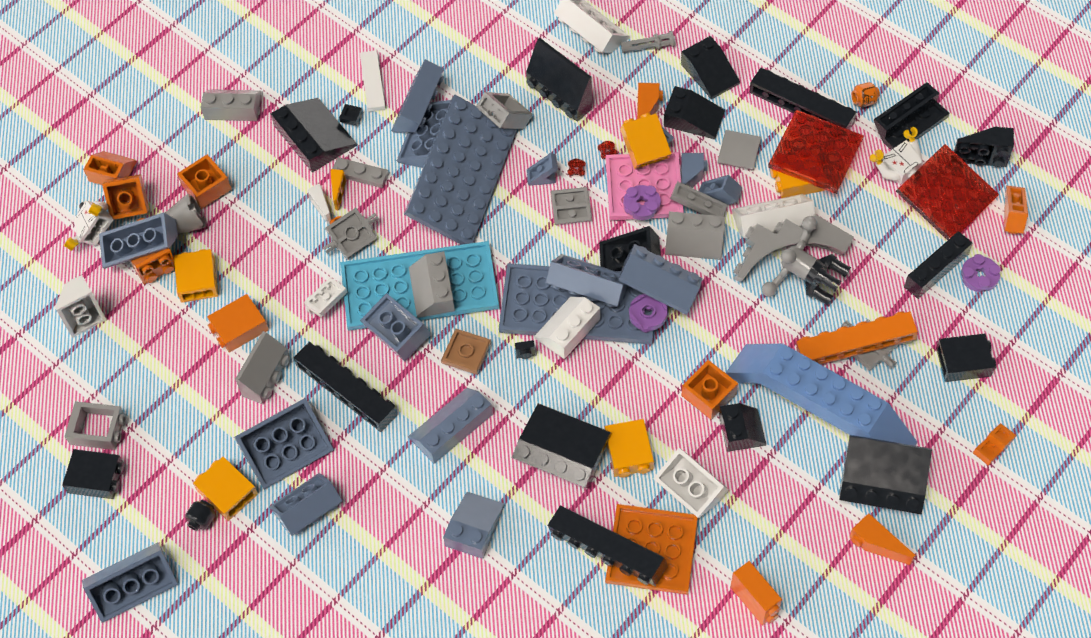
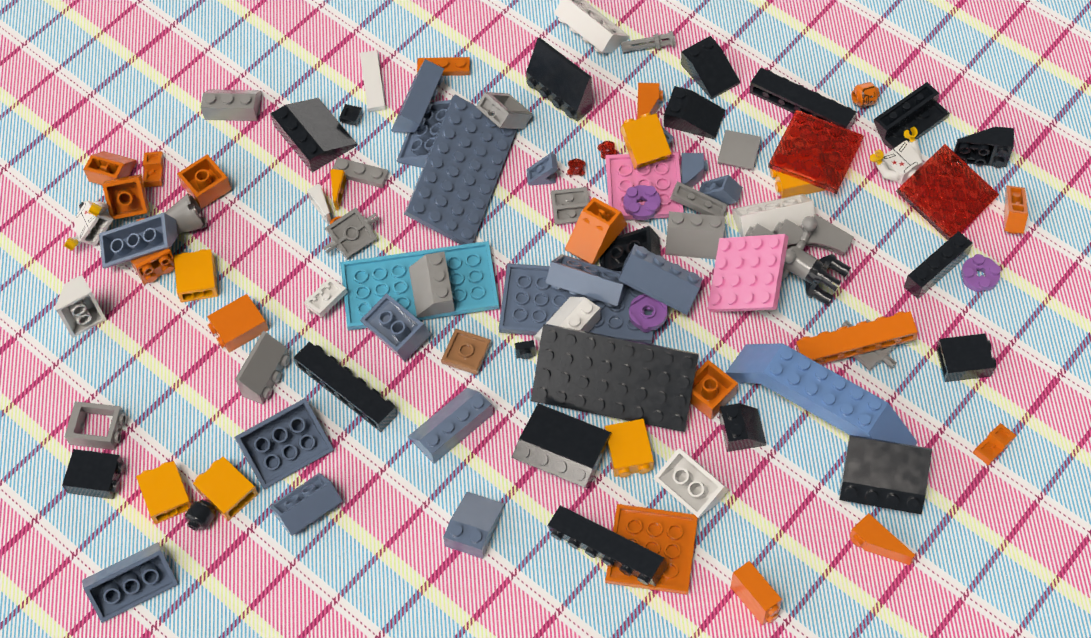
none -> light orange brick [136,461,192,524]
none -> orange slope [143,151,163,187]
none -> orange plate [417,57,470,76]
none -> black plate [531,324,699,432]
none -> orange slope [565,197,627,264]
none -> bright pink plate [707,234,789,312]

